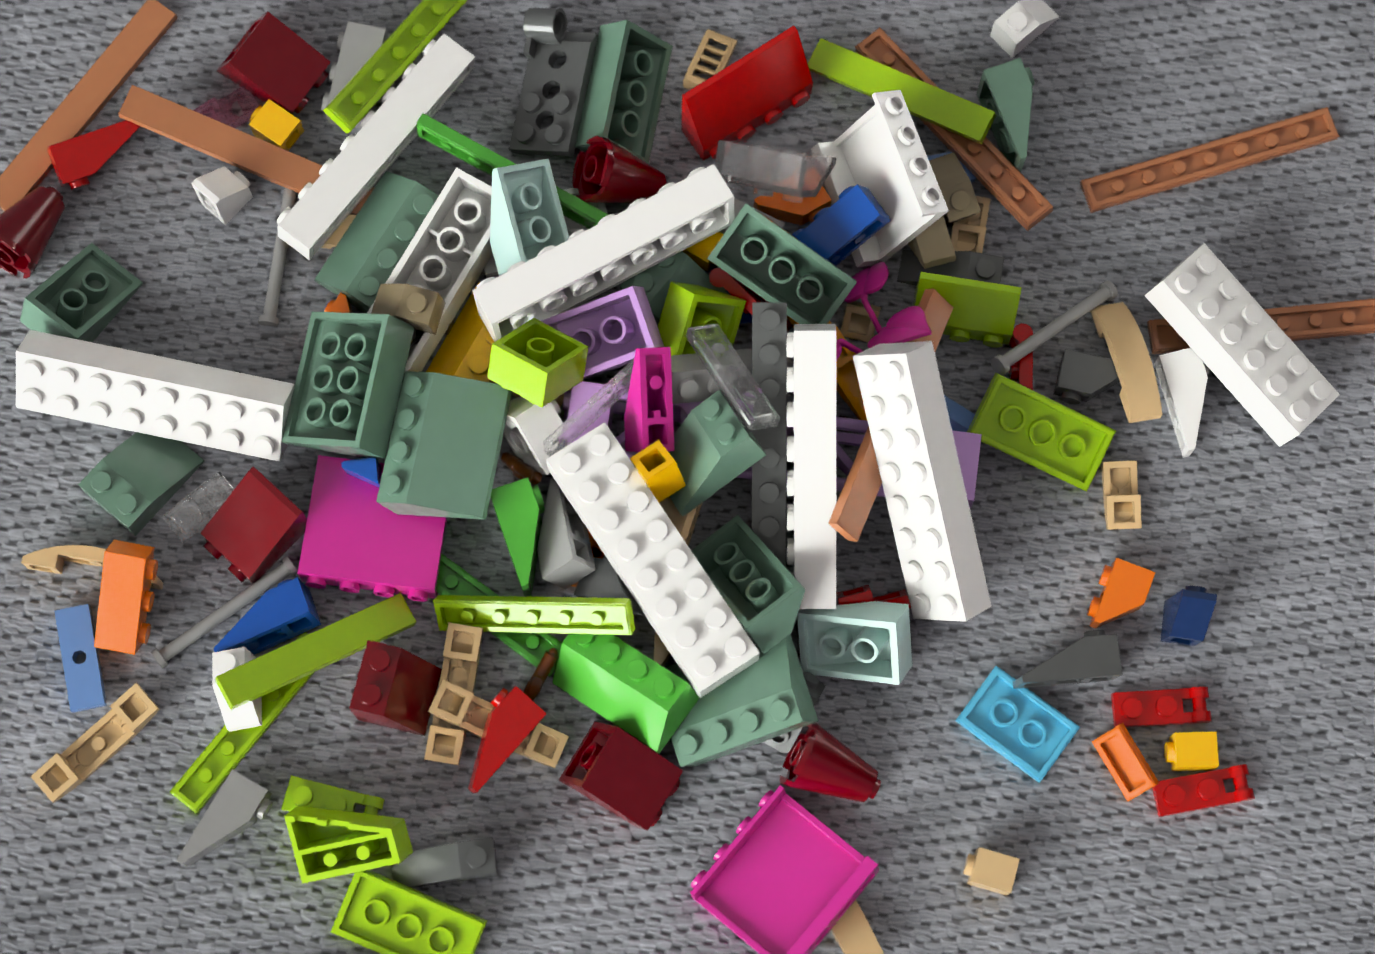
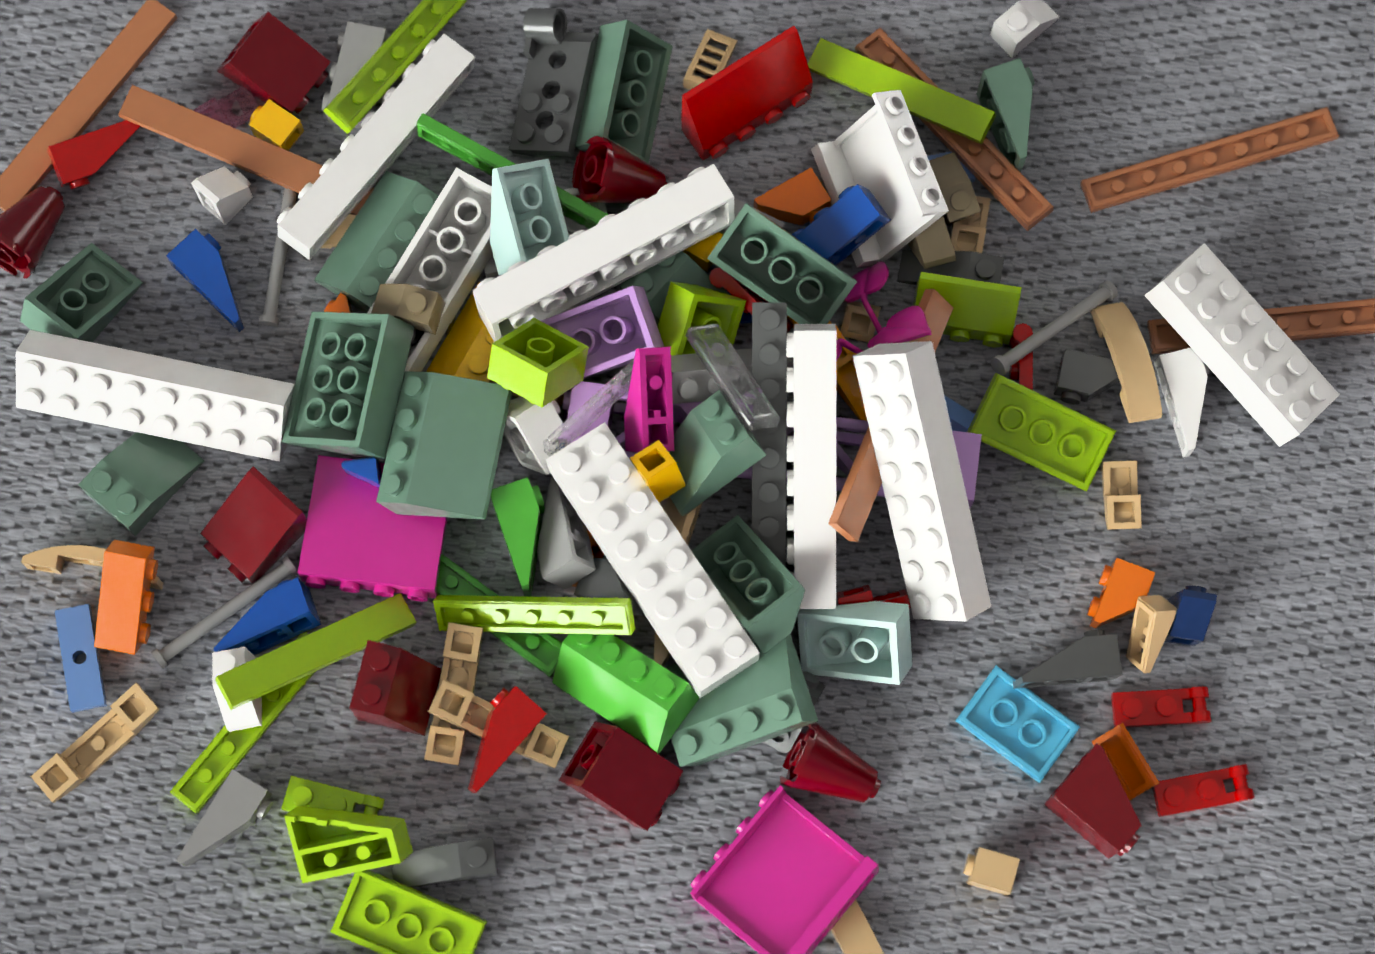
clear slope [161,472,234,543] -> none
reddish brown piece [501,452,542,485] -> none
reddish brown piece [523,648,558,701] -> none
clear slope [715,140,837,203] -> none
yellow brick [1164,731,1219,771] -> none
none -> blue slope [166,229,244,332]
none -> dark red slope [1044,743,1141,859]
none -> tan slope [1126,595,1177,674]

